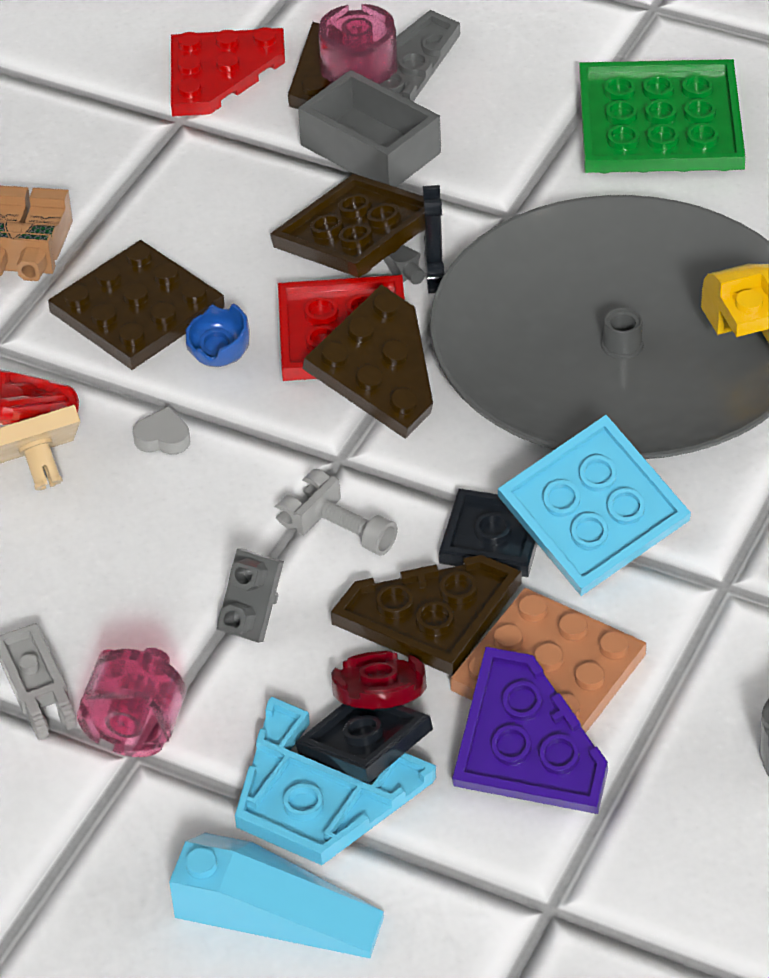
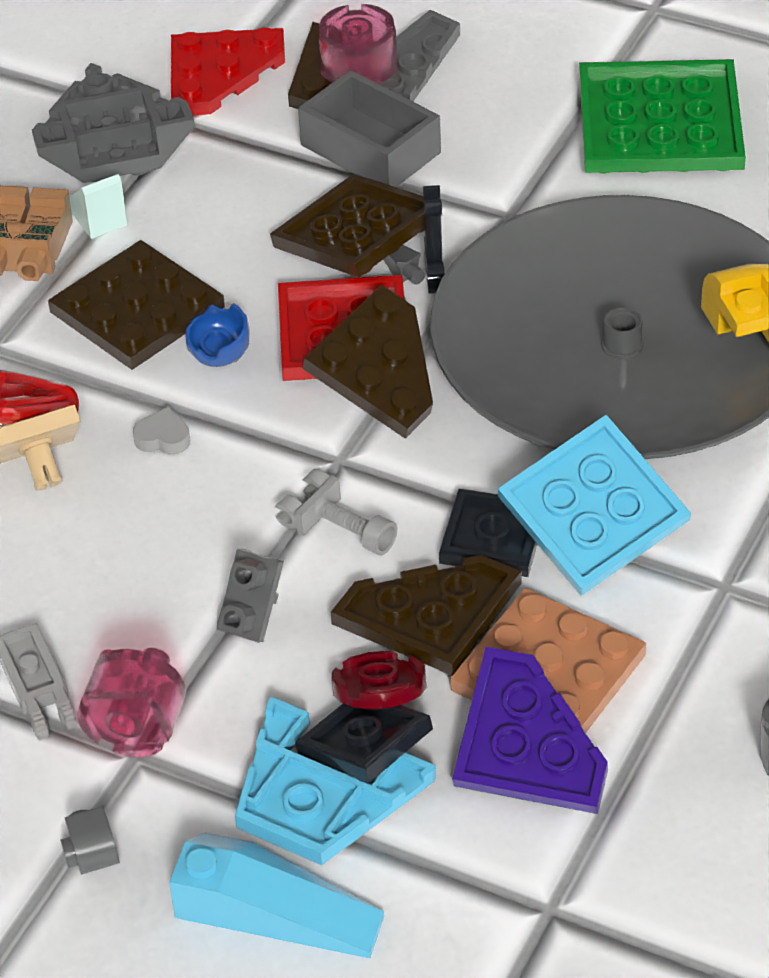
none -> dark grey wedge [32,63,195,183]
none -> dark grey plate [60,806,120,875]
none -> light aqua slope [69,174,127,239]

